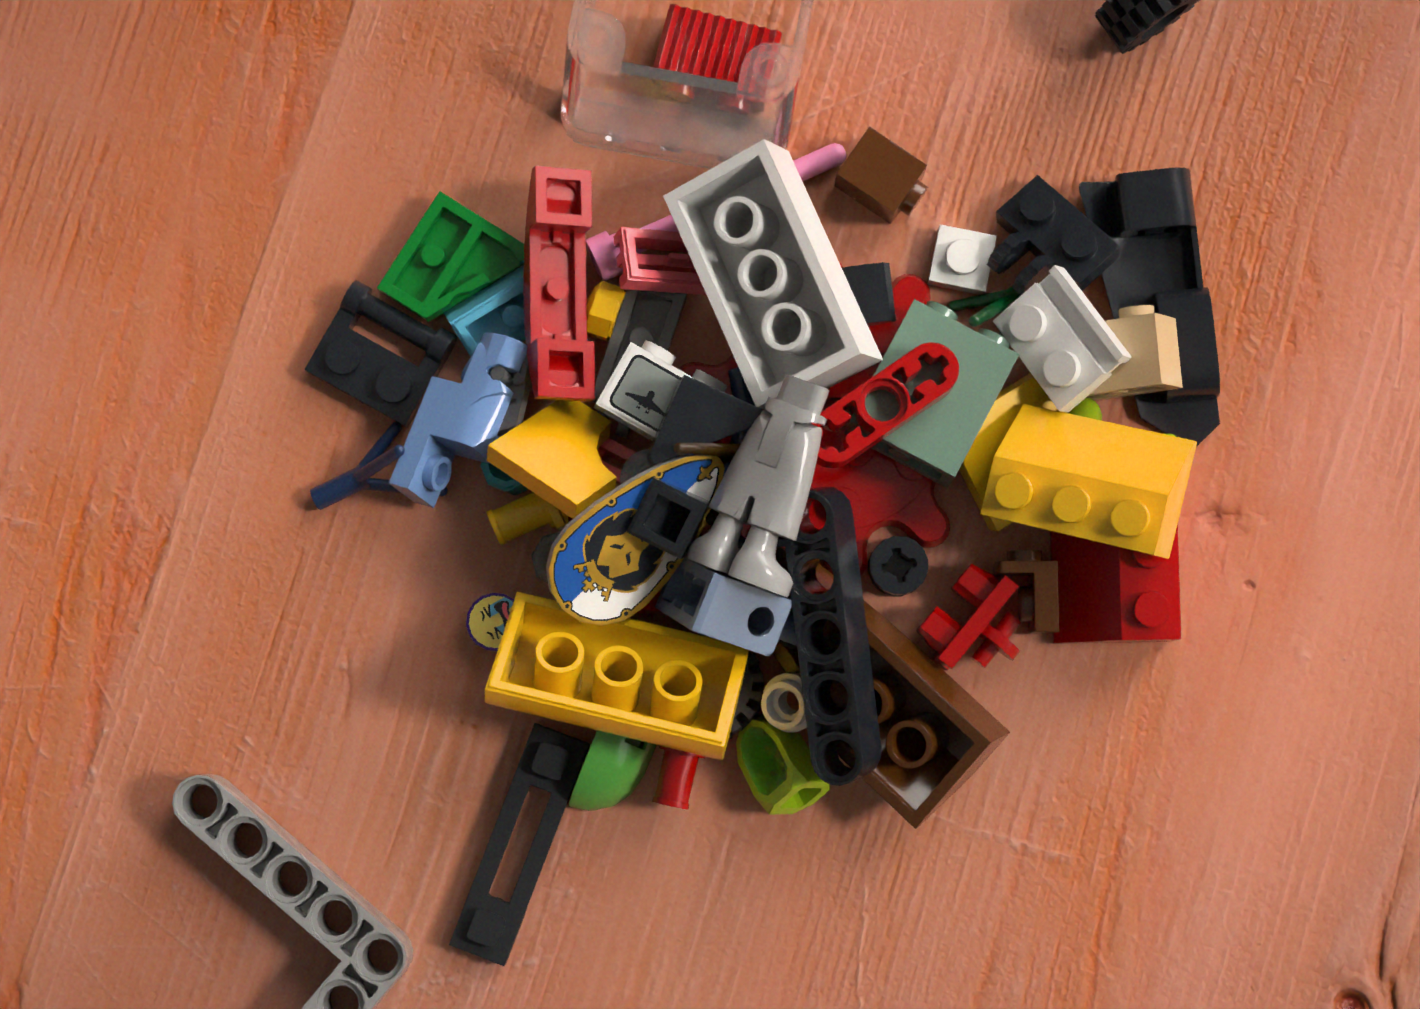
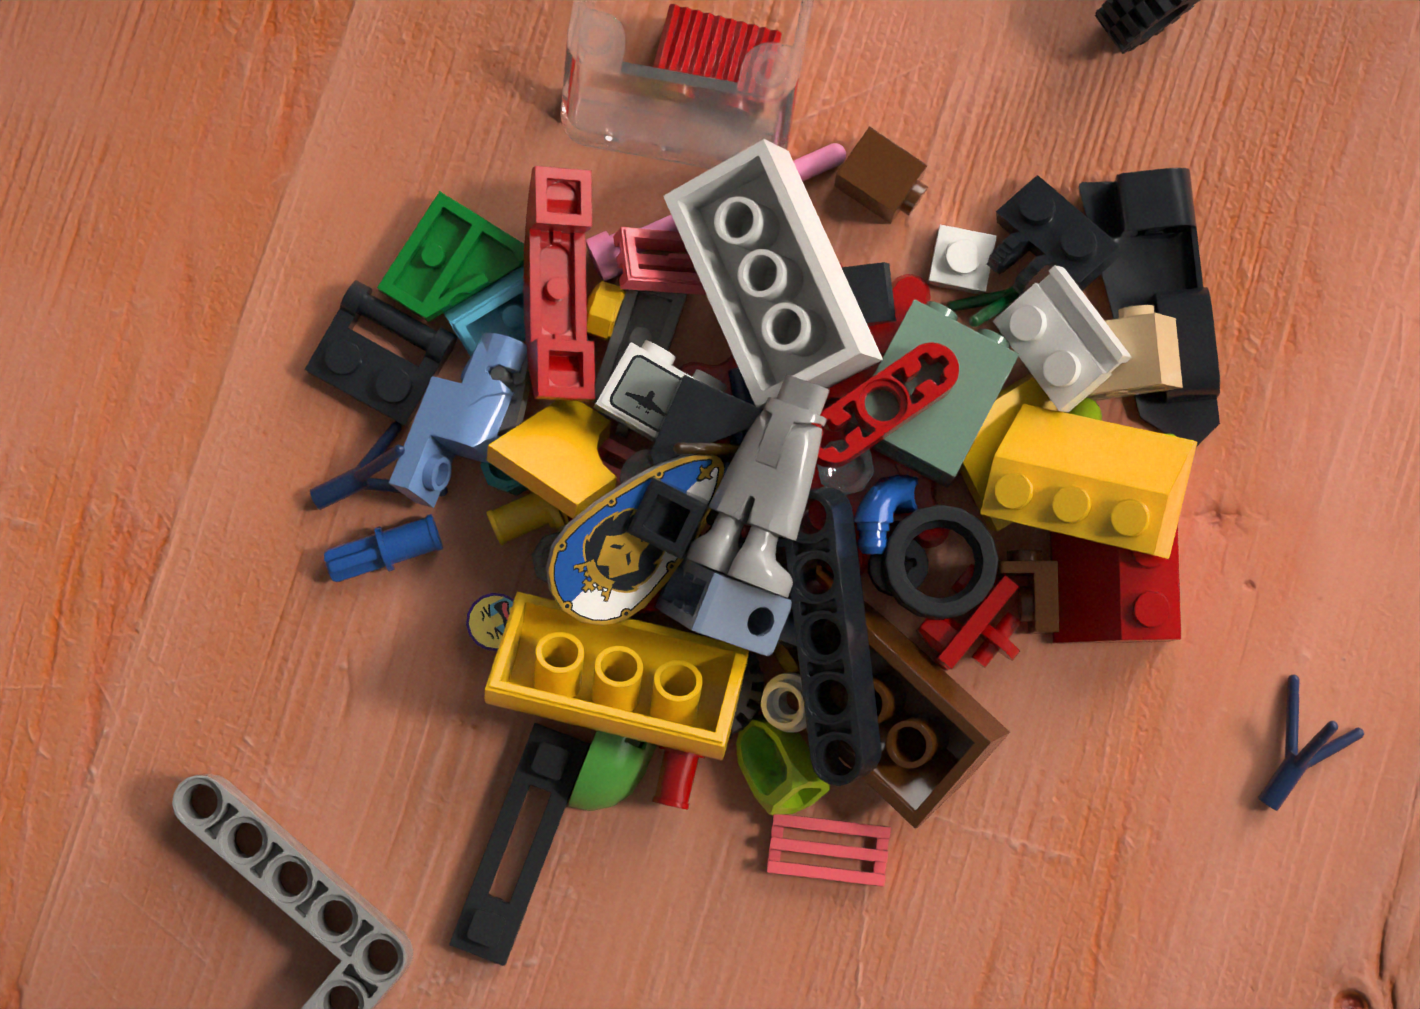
none -> blue axle [324,514,443,582]
none -> coral tile [767,814,891,886]
none -> clear light blue tile [817,439,875,495]
none -> blue piece [854,474,918,554]
none -> black tyre [882,505,998,620]
none -> dark blue plant [1258,674,1364,811]

